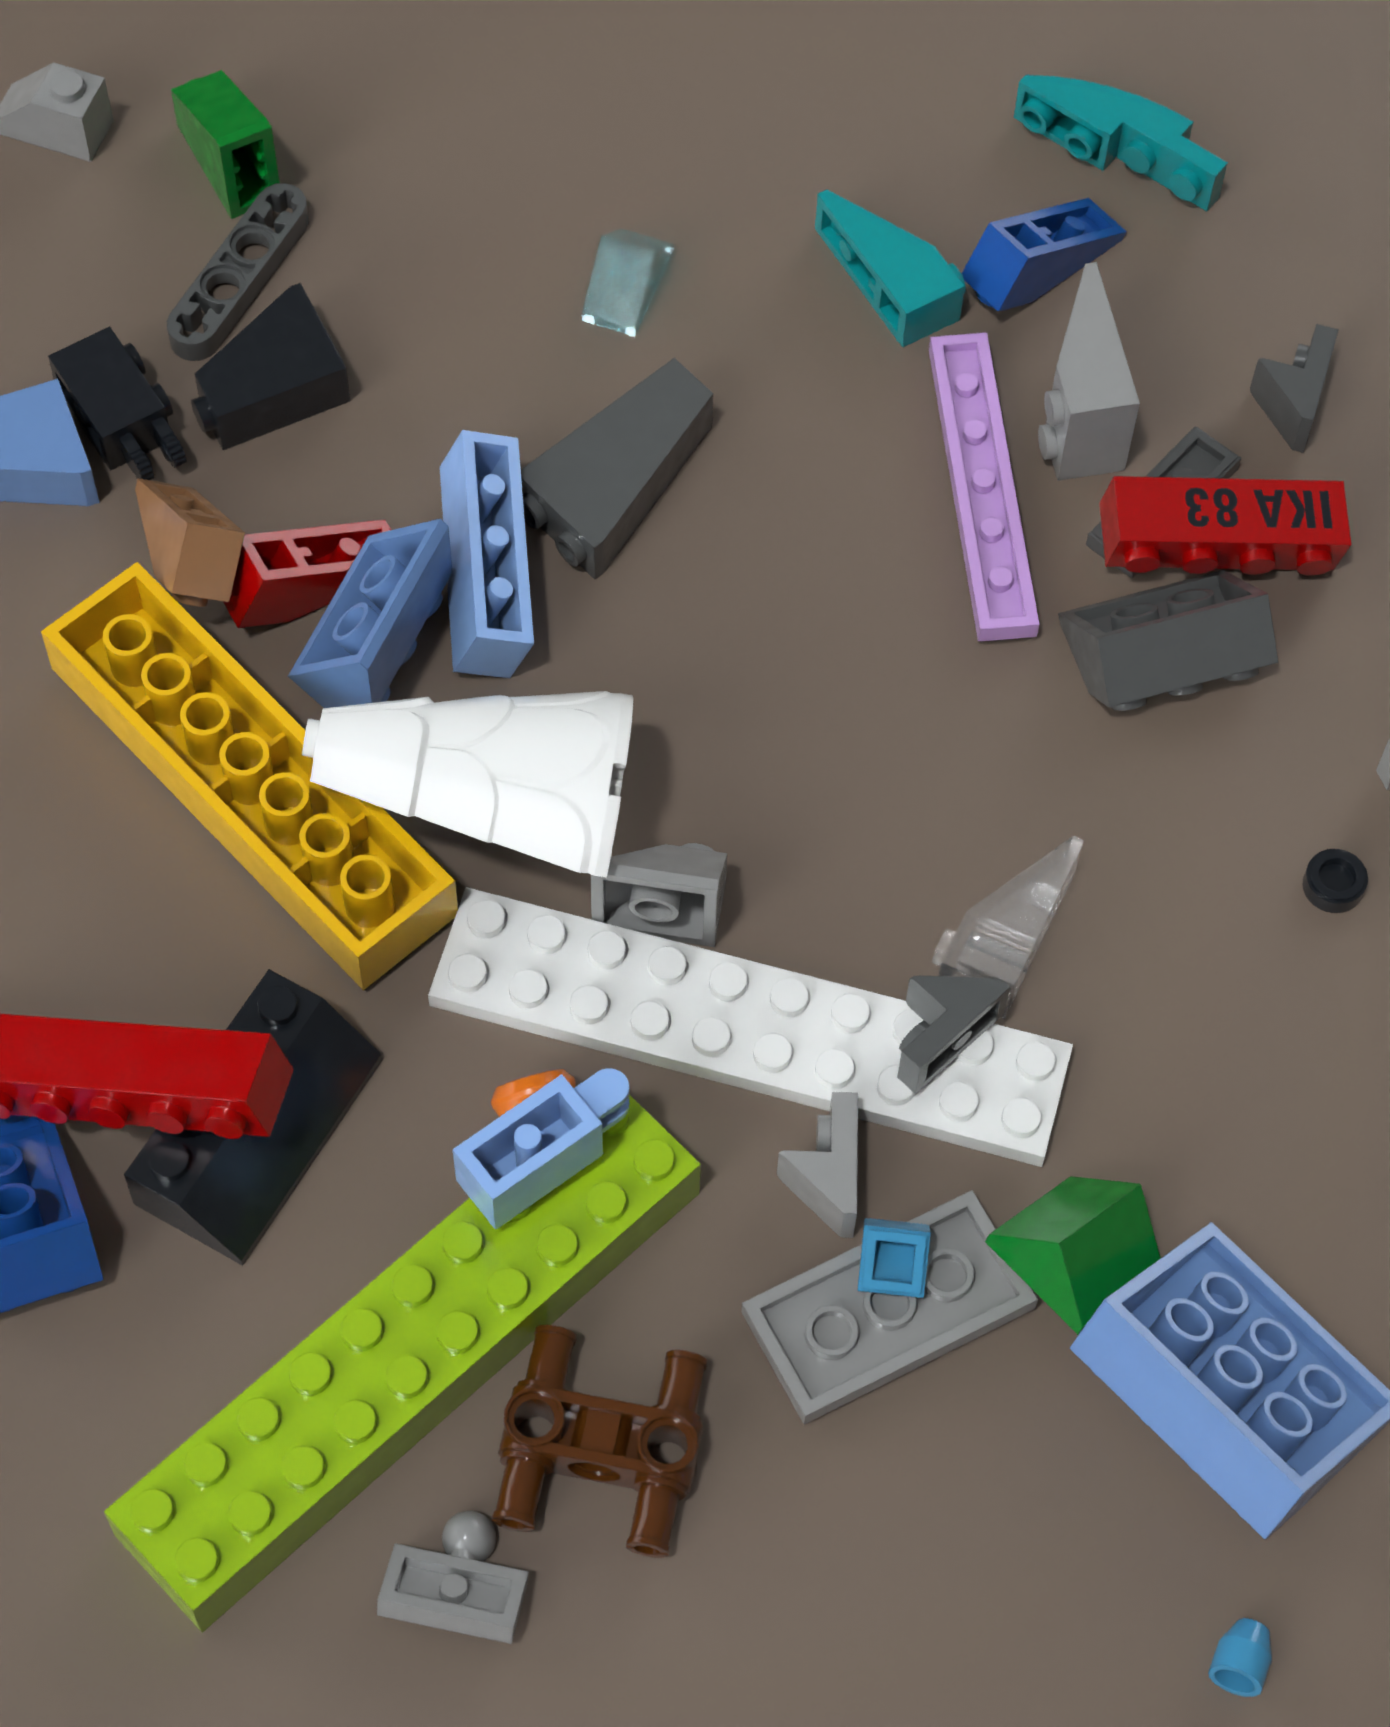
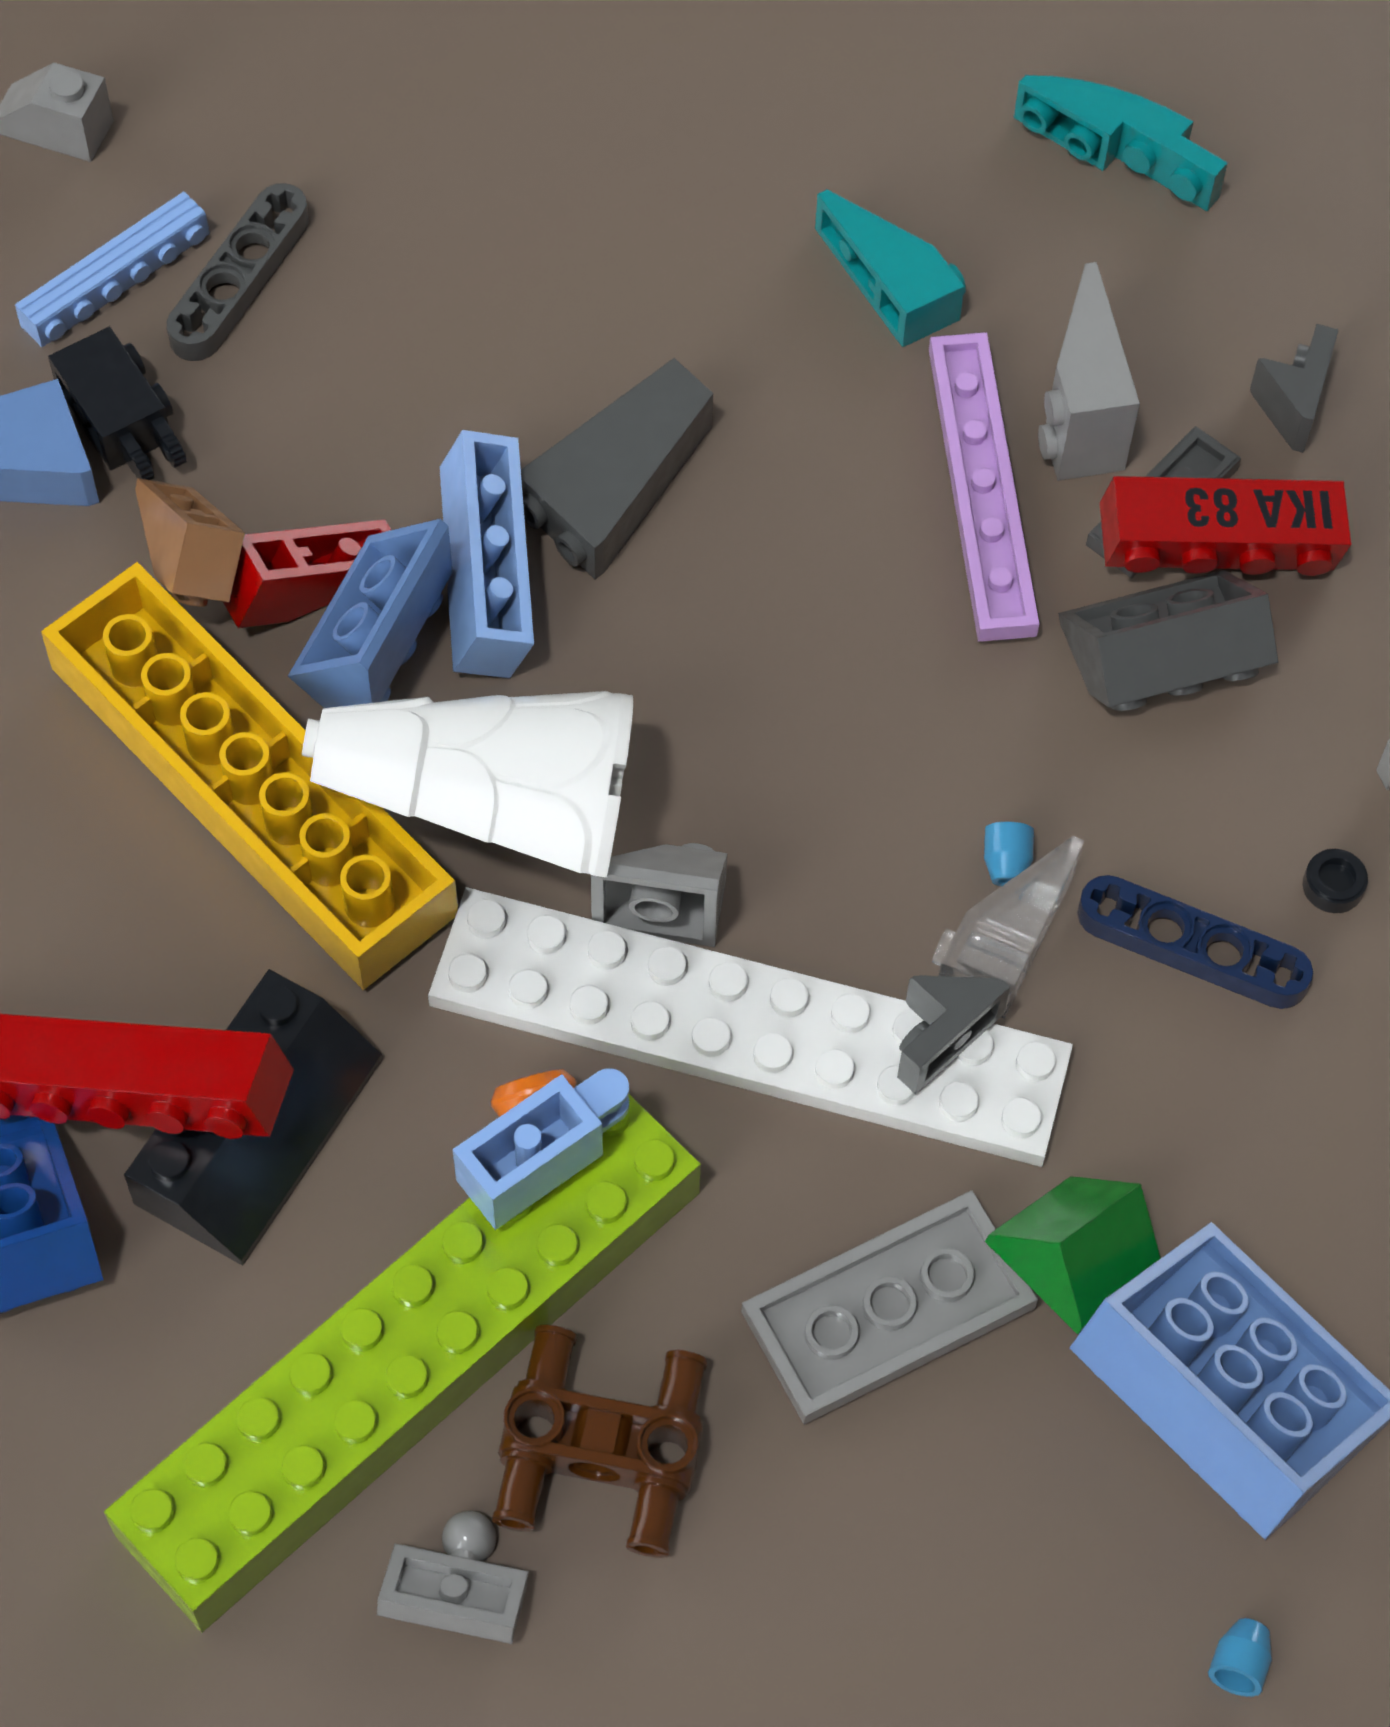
green slope [171,70,280,219] -> none
black slope [191,283,350,450] -> none
clear light blue slope [582,229,674,336] -> none
light grey slope [777,1092,858,1238] -> none
dark azure slope [857,1218,931,1298] -> none
blue slope [961,198,1127,312] -> none
none -> light blue piece [15,191,209,347]
none -> dark azure hose [984,822,1034,887]
none -> dark blue beam [1077,875,1313,1009]

